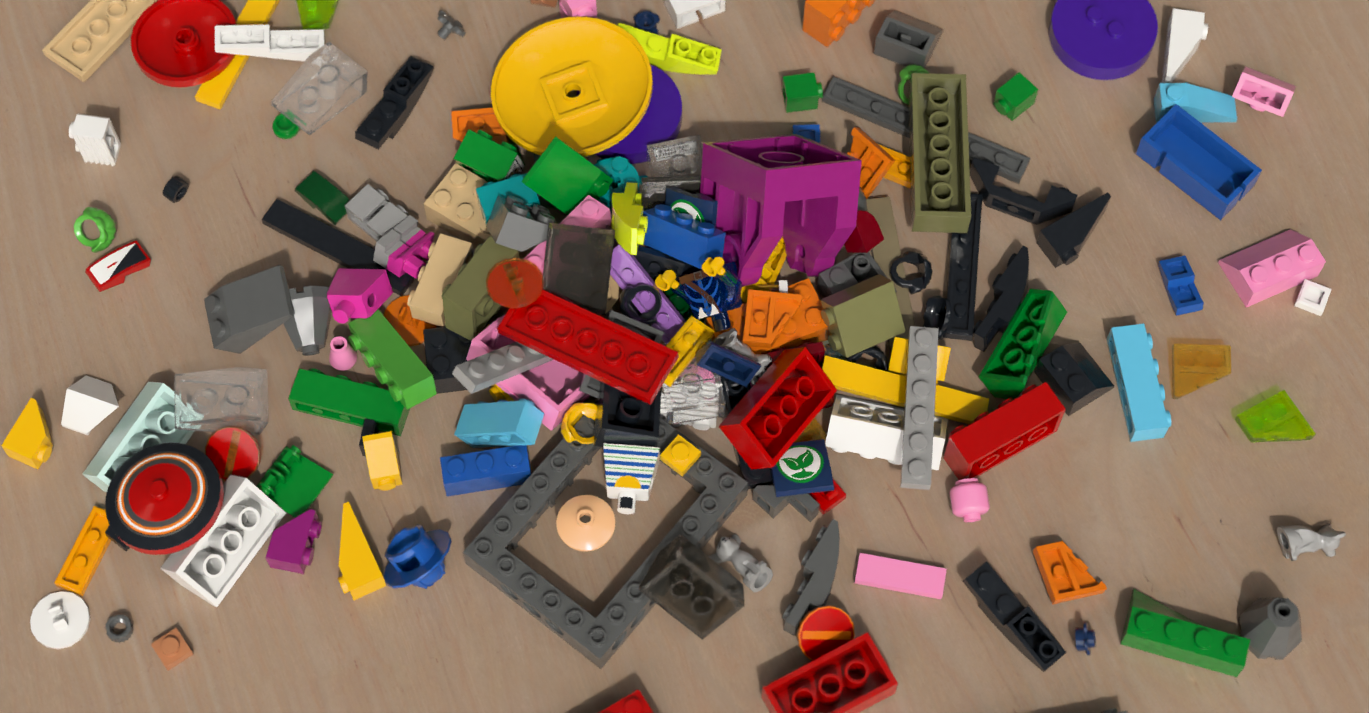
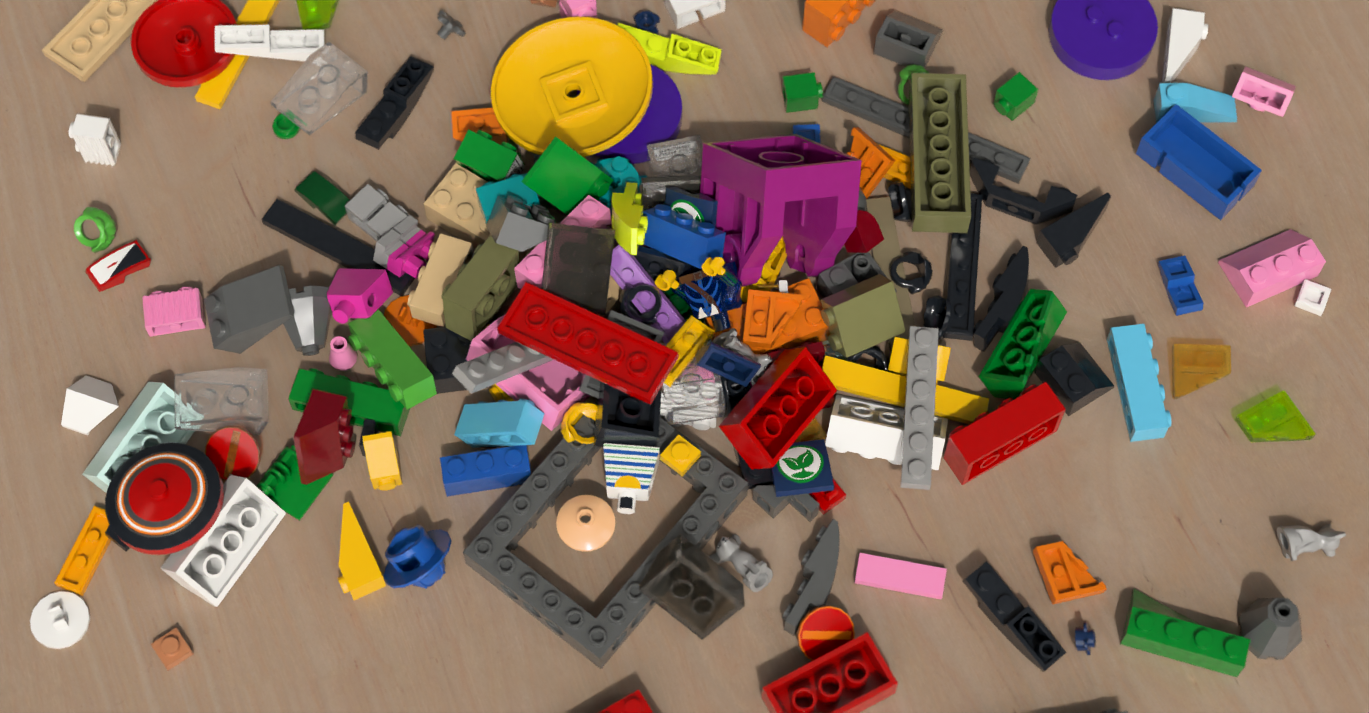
yellow slope [1,398,53,470] -> none
dark grey axle [105,614,133,643] -> none
black axle [162,176,189,203] -> none
magenta slope [265,509,322,574] -> none
clear orange piece [486,258,544,308] -> none
bright pink head [949,478,990,522] -> none
none -> bright pink brick [142,287,206,337]
none -> dark red slope [294,389,356,485]
none -> black piece [888,181,912,222]

